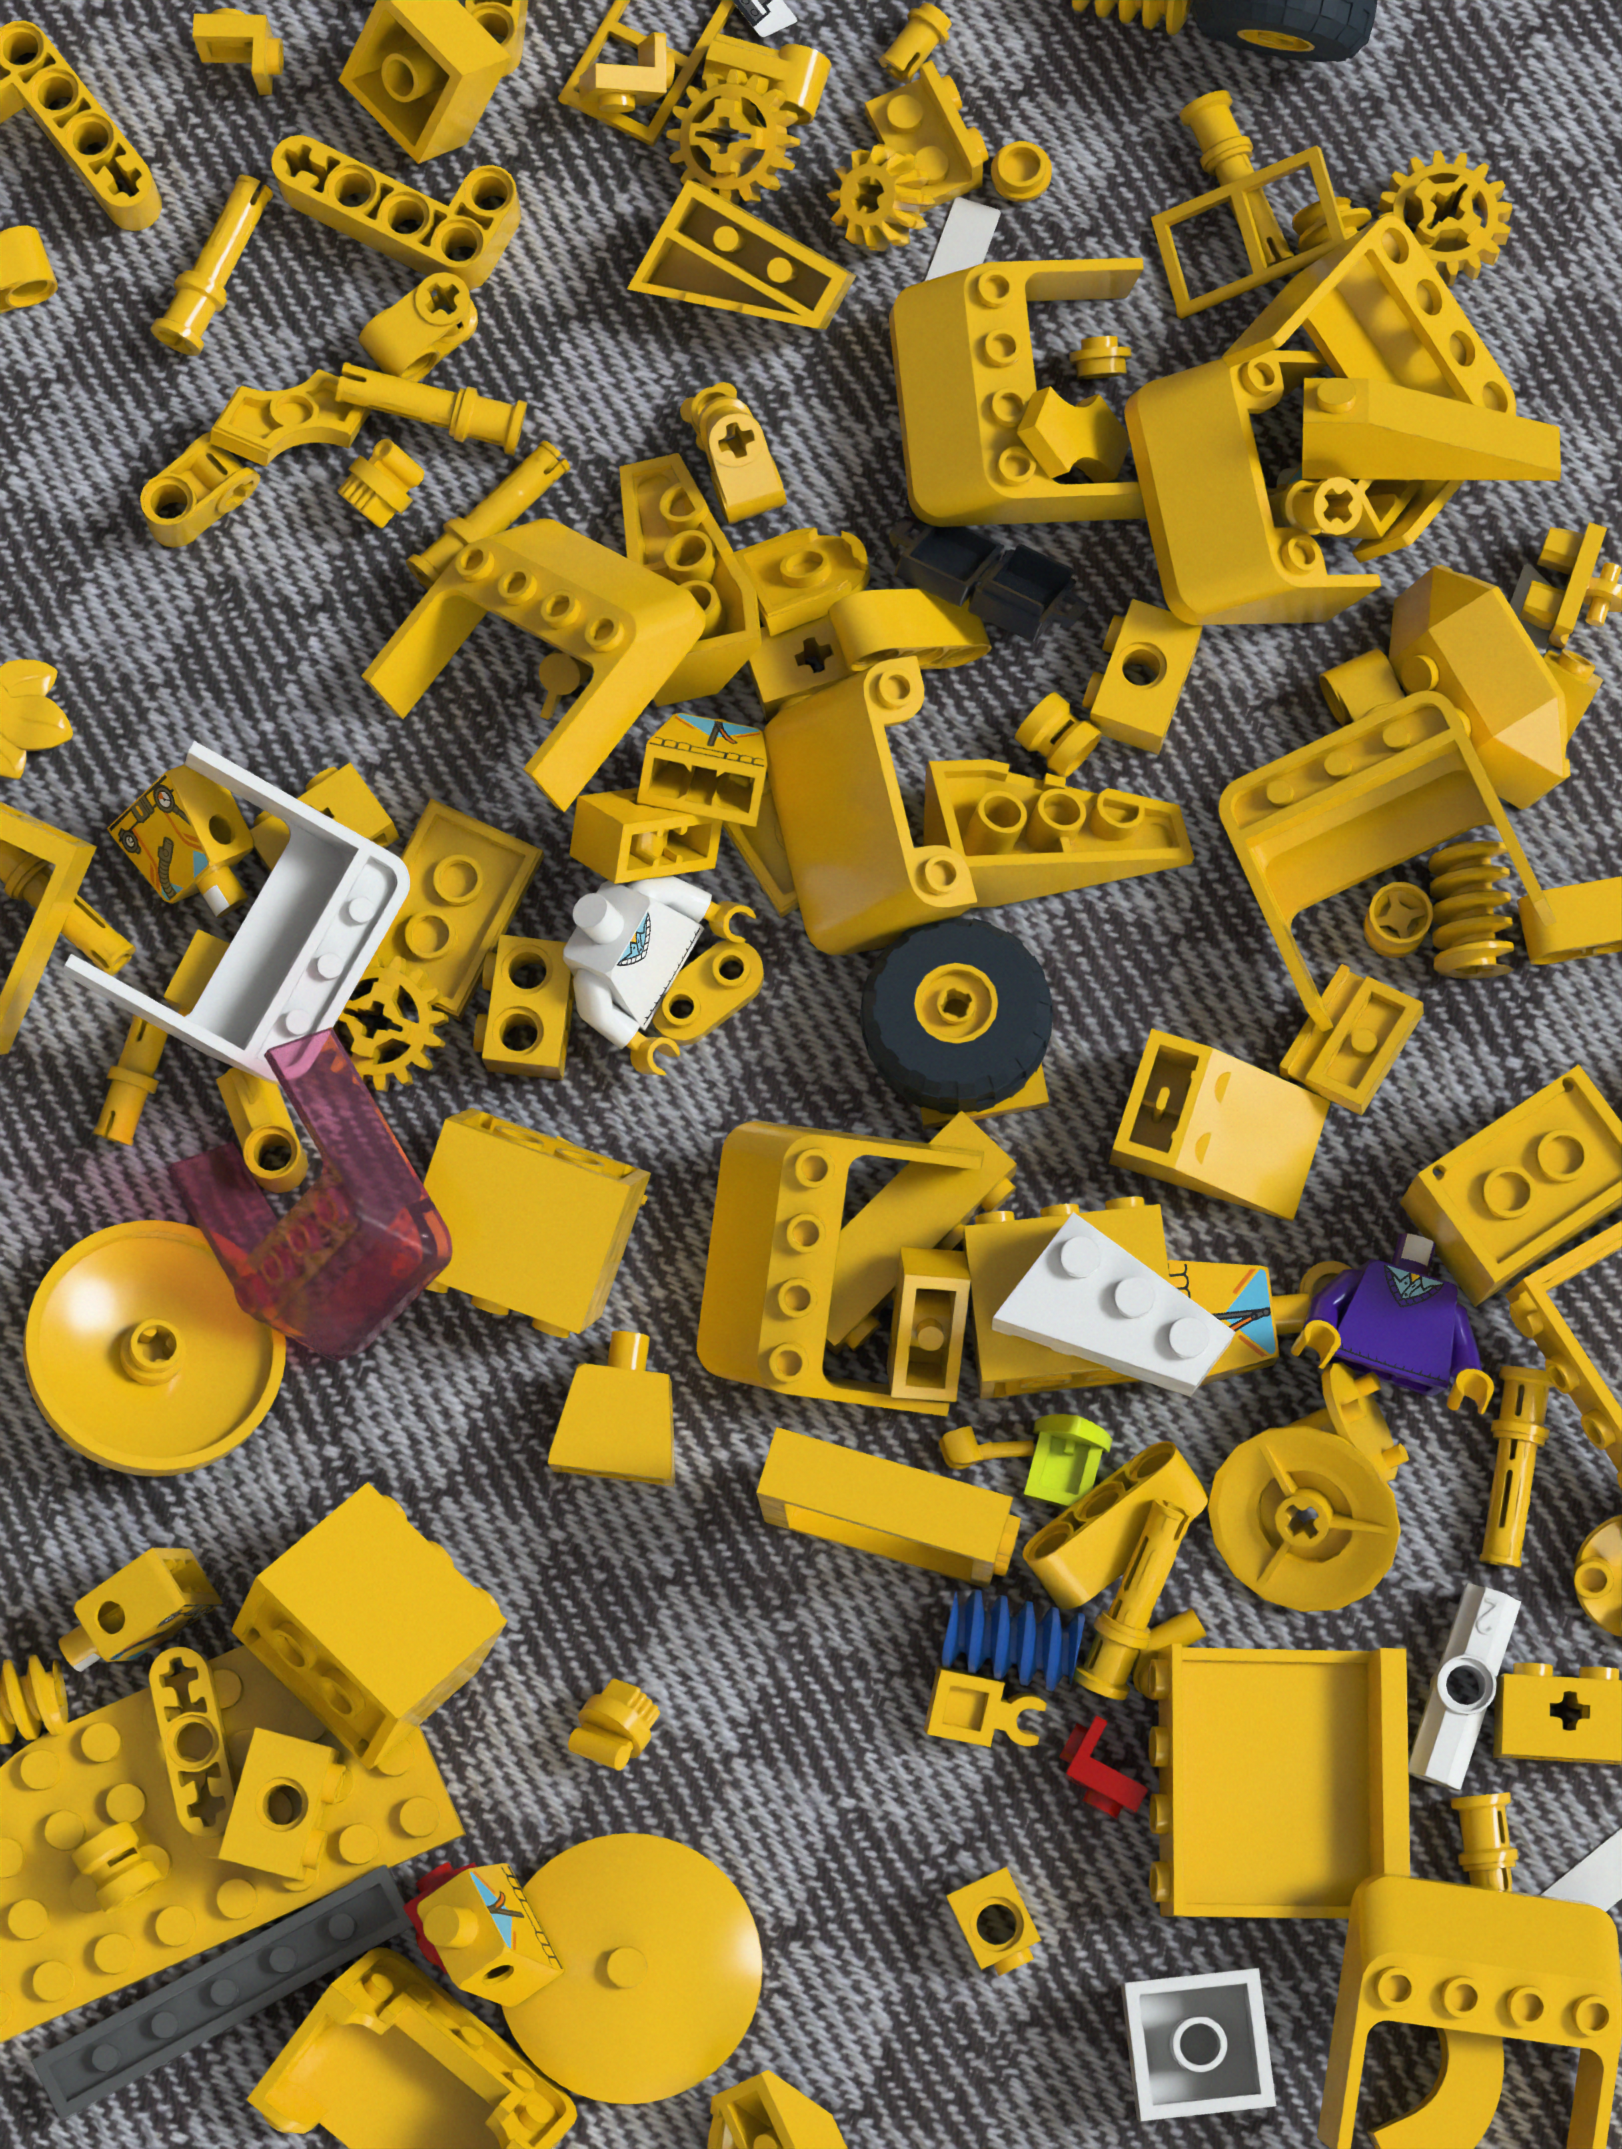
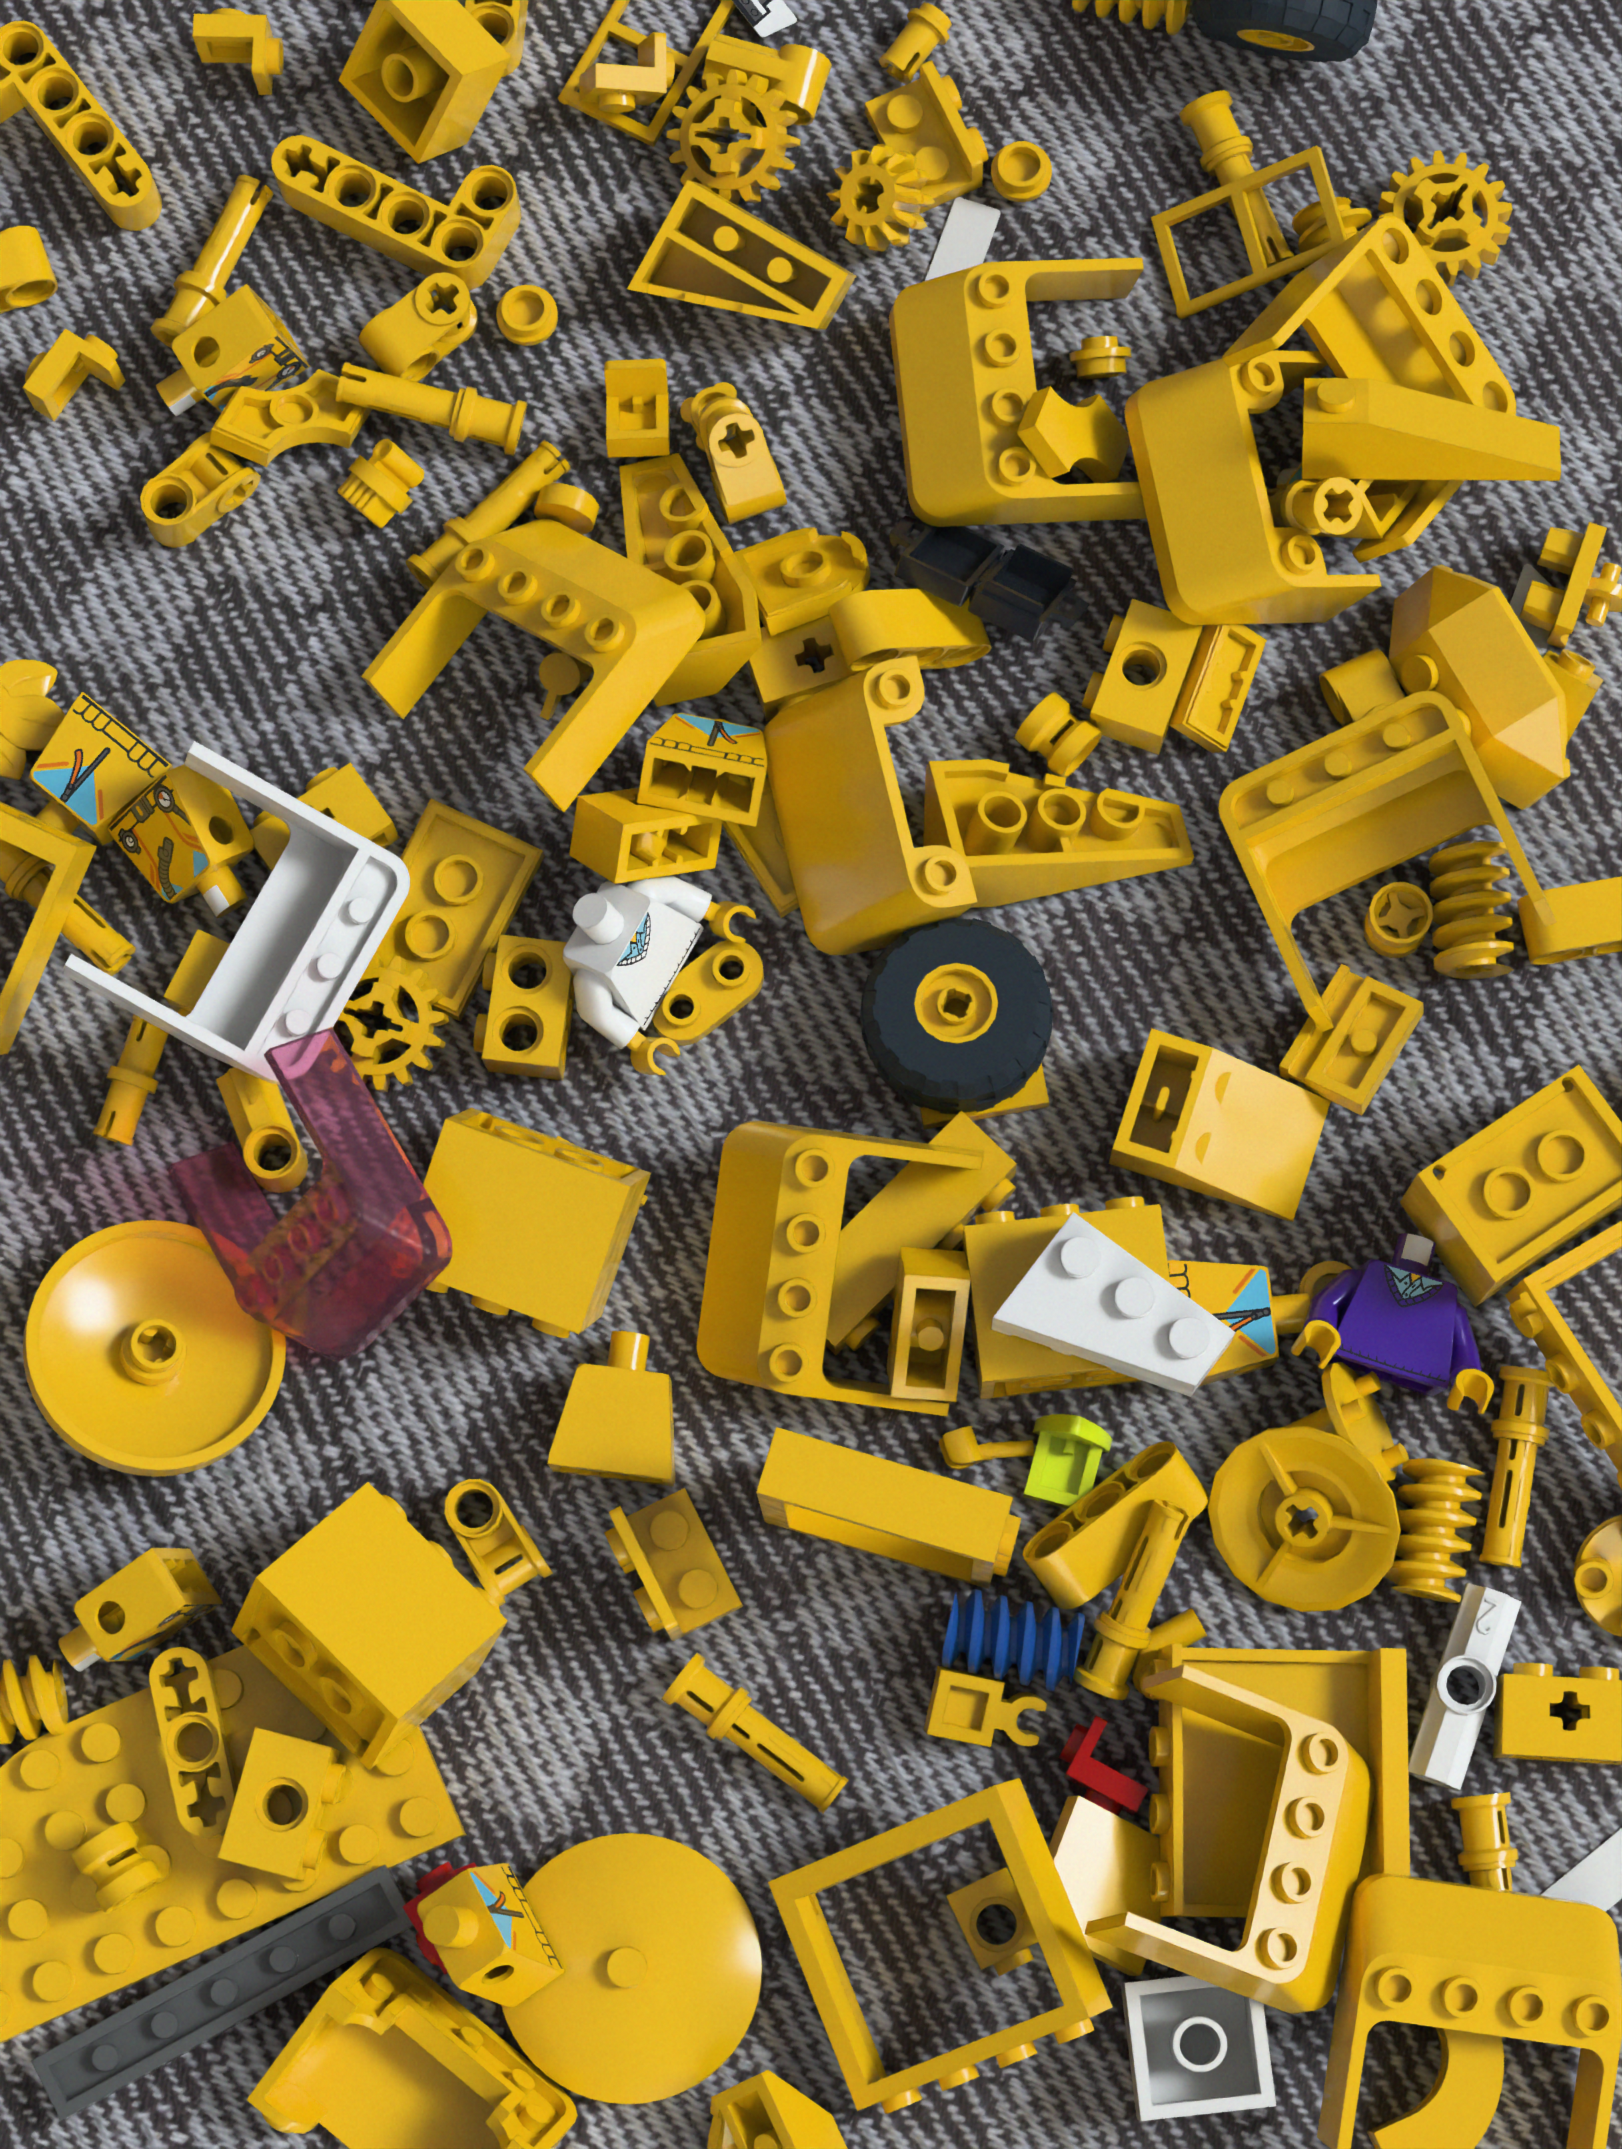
yellow piece [568,1678,660,1771] -> none
none -> yellow bracket [23,328,125,421]
none -> yellow torso [28,692,173,845]
none -> yellow torso [156,284,311,416]
none -> yellow piece [444,1479,553,1607]
none -> yellow plate [496,285,558,346]
none -> yellow tile [534,483,599,534]
none -> yellow bracket [604,358,670,458]
none -> yellow bracket [604,1488,743,1641]
none -> yellow pin [661,1652,849,1814]
none -> yellow window [768,1778,1113,2114]
none -> yellow tile [1021,1795,1162,1976]
none -> yellow windscreen [1084,1664,1376,2014]
none -> yellow plate [1168,624,1267,753]
none -> yellow piece [1385,1458,1485,1603]

